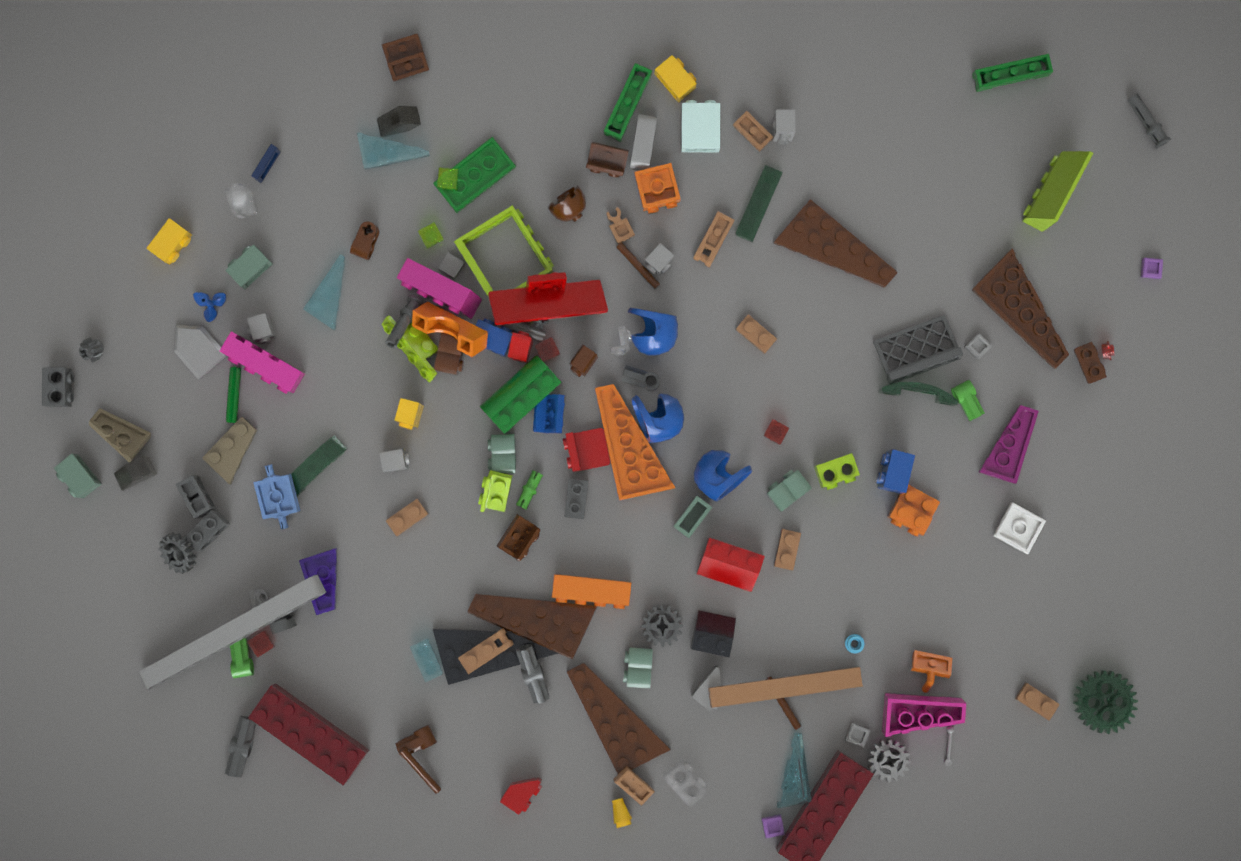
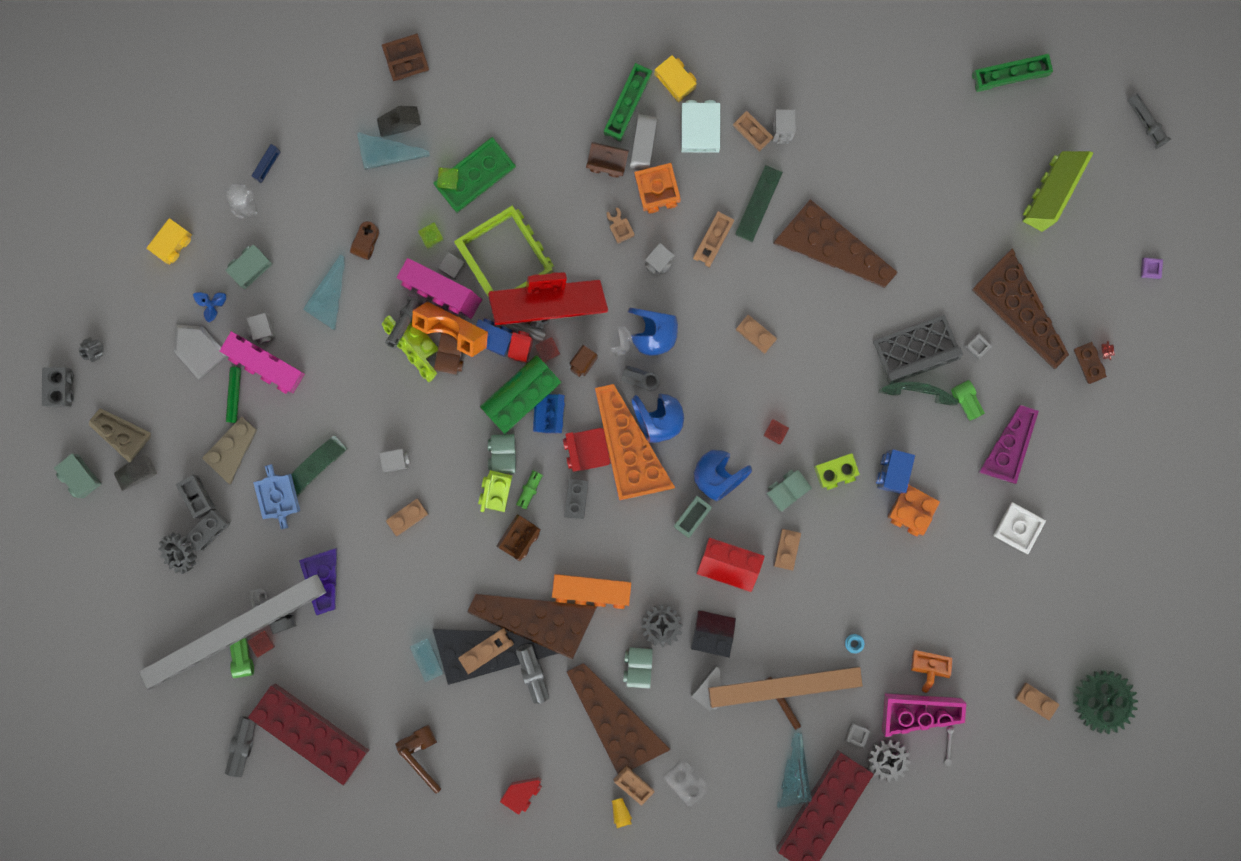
yellow brick [394,398,424,430] -> none
reddish brown cylinder [548,186,586,222] -> none
reddish brown bar [616,242,660,289] -> none
medium lavender tile [762,814,785,839] -> none

